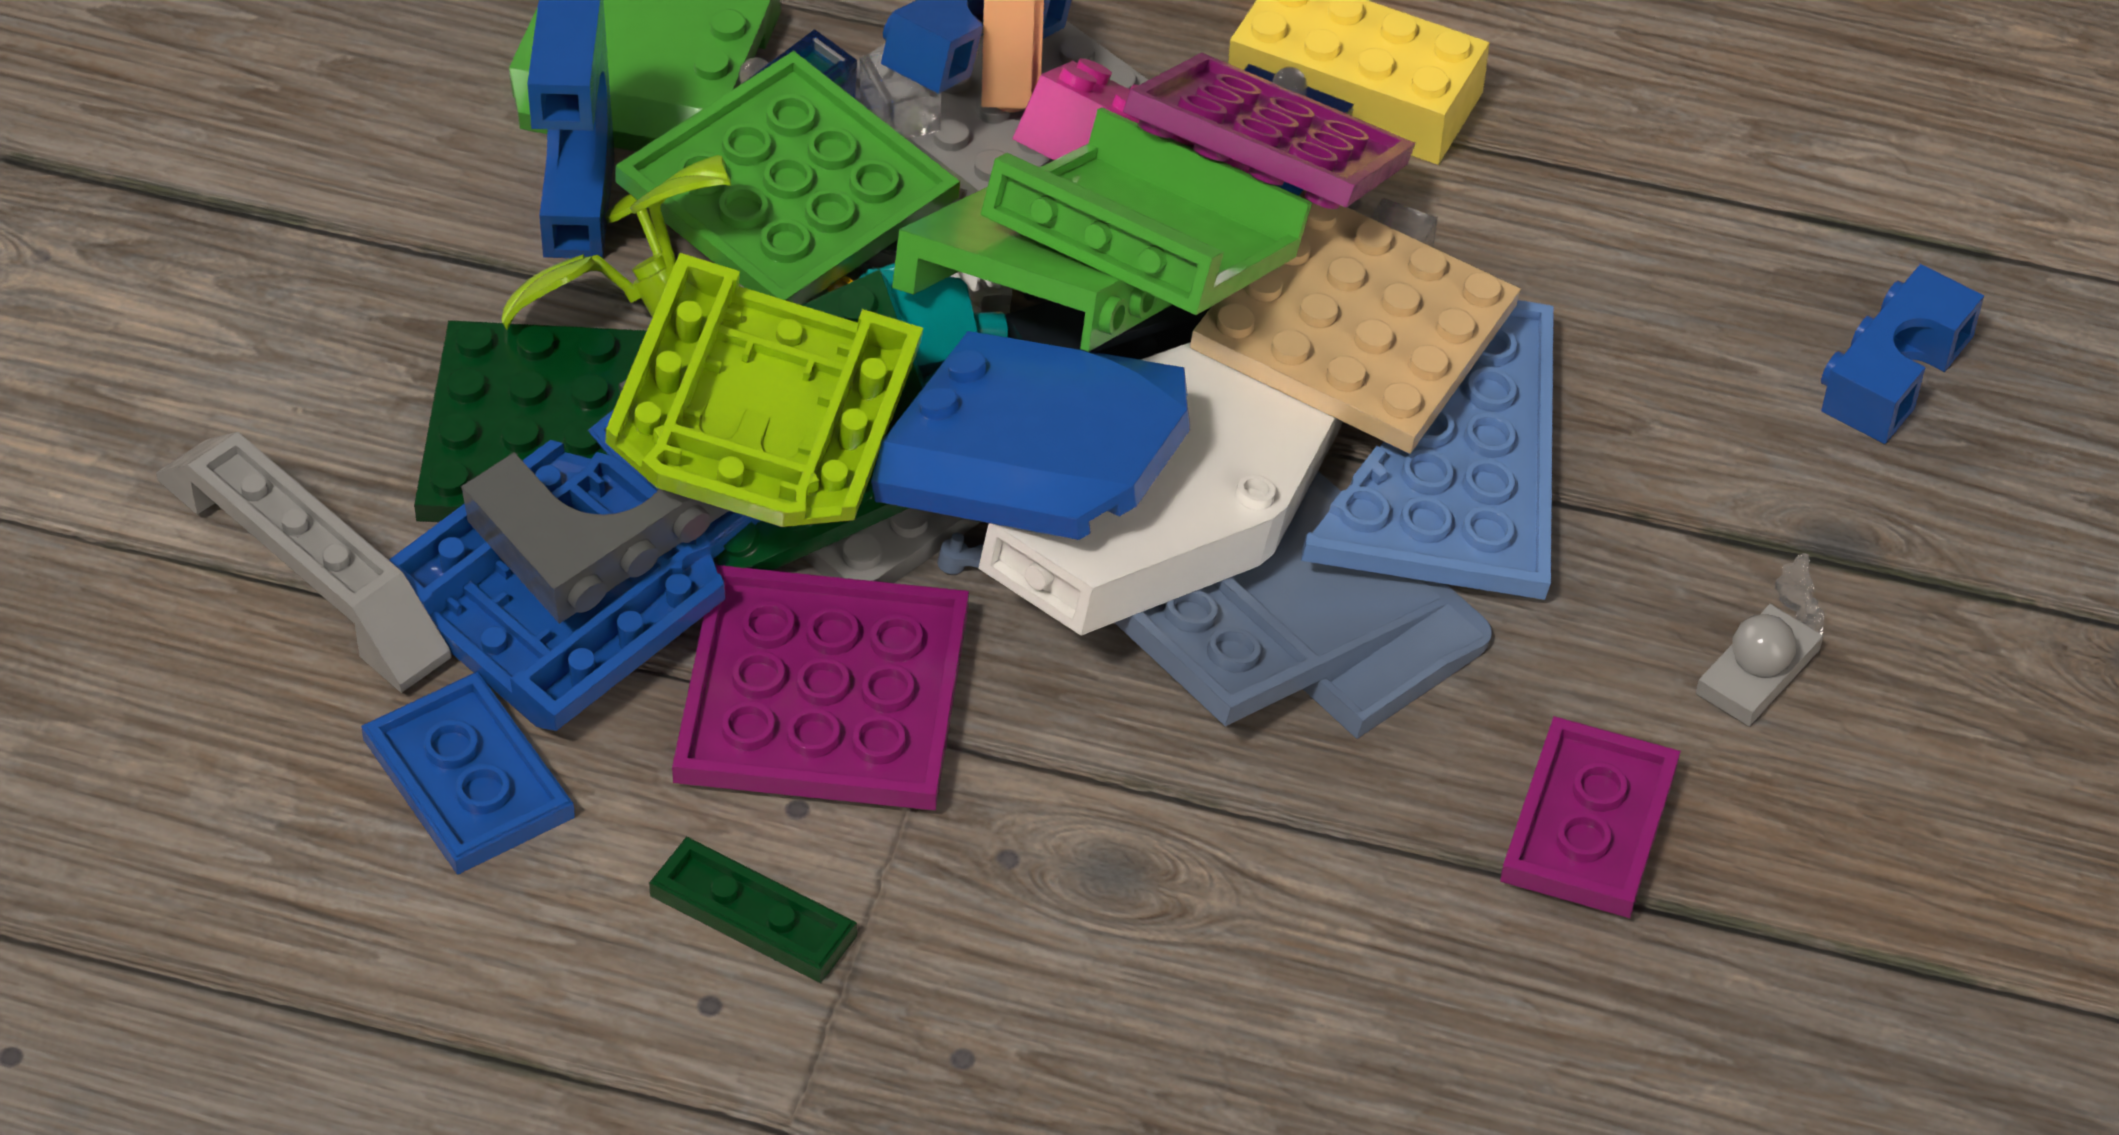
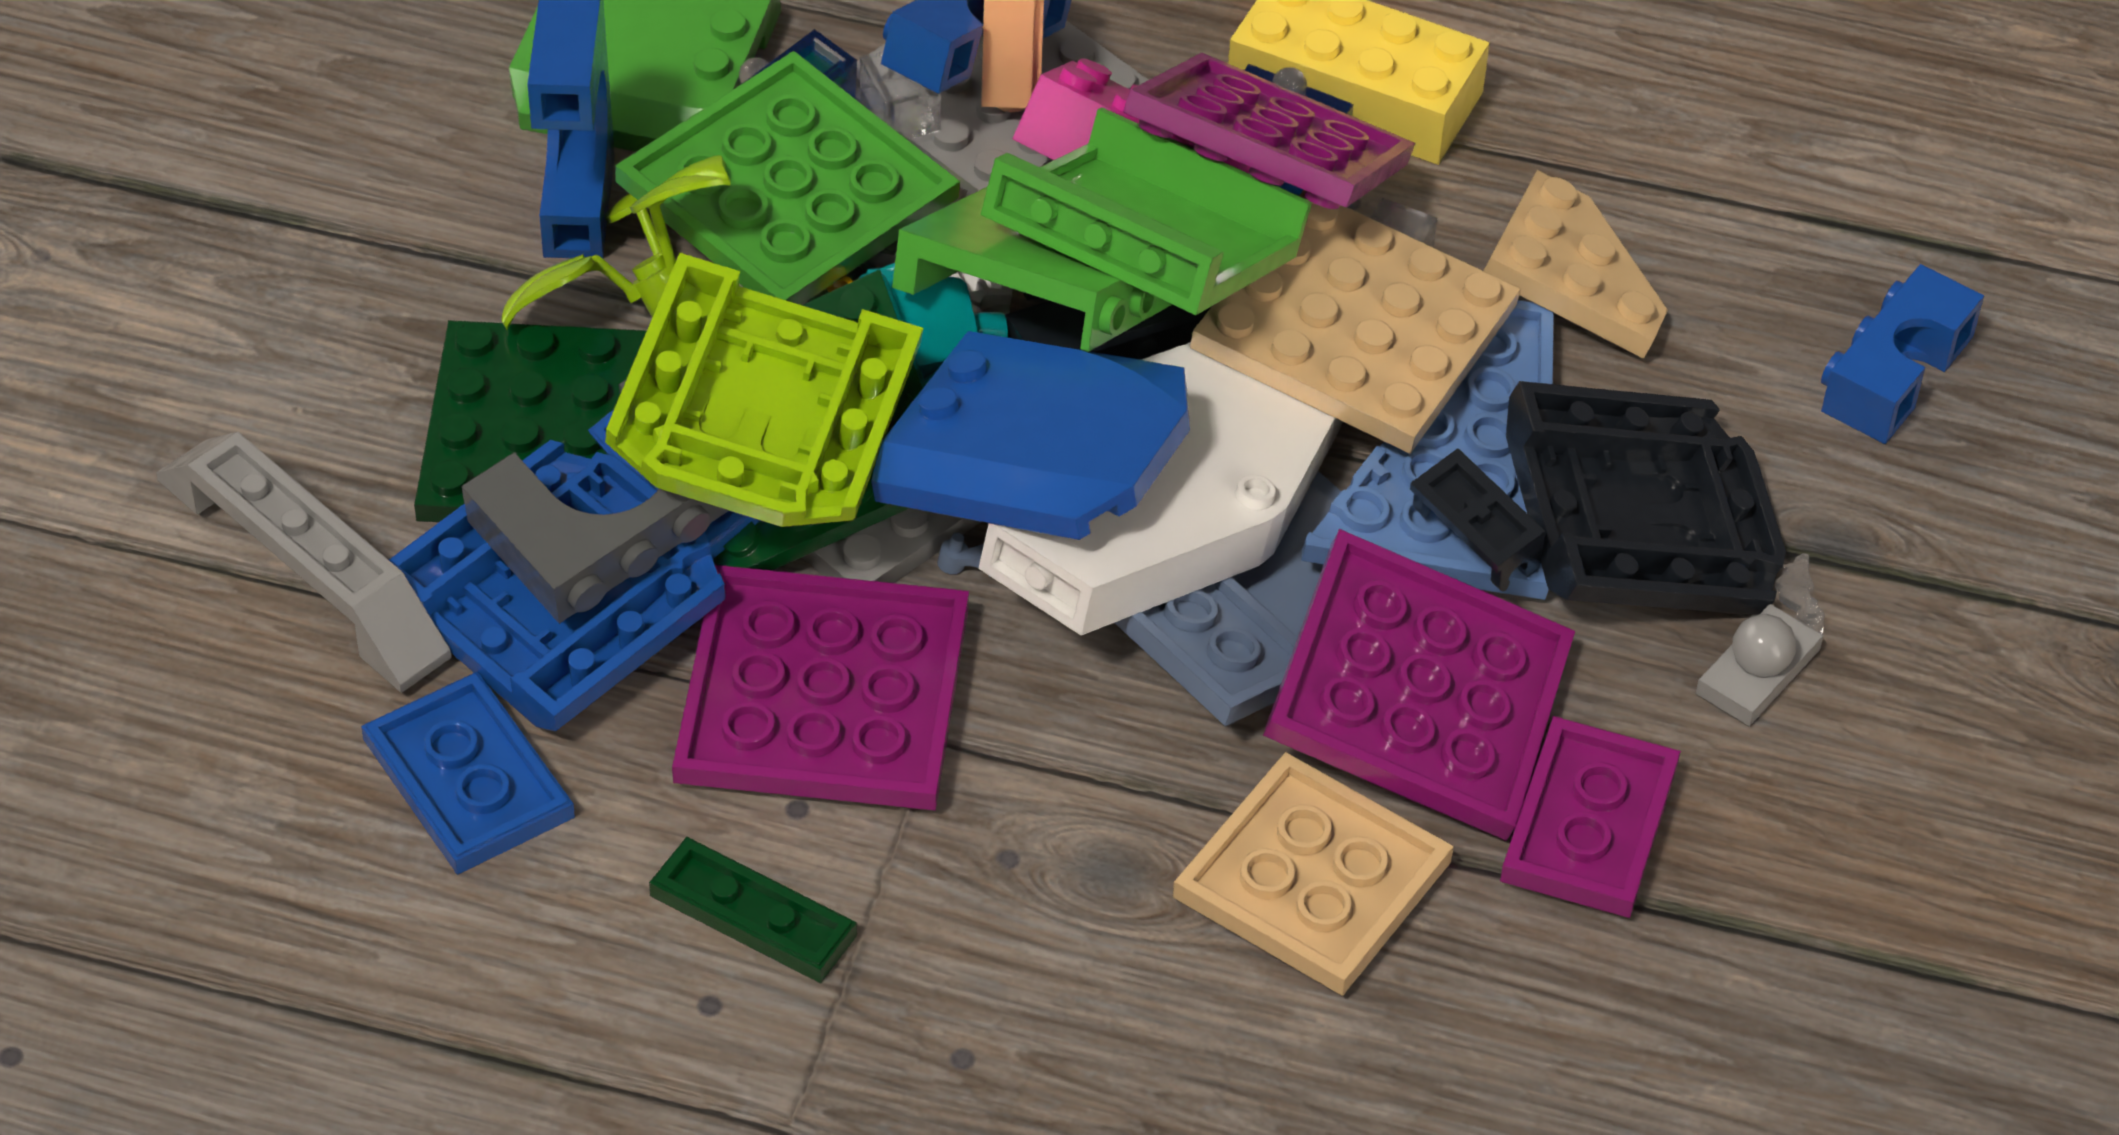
none -> tan plate [1173,752,1454,996]
none -> magenta plate [1263,529,1575,840]
none -> black hinge [1410,448,1545,592]
none -> tan plate [1484,170,1668,359]
none -> black wedge [1506,381,1786,615]

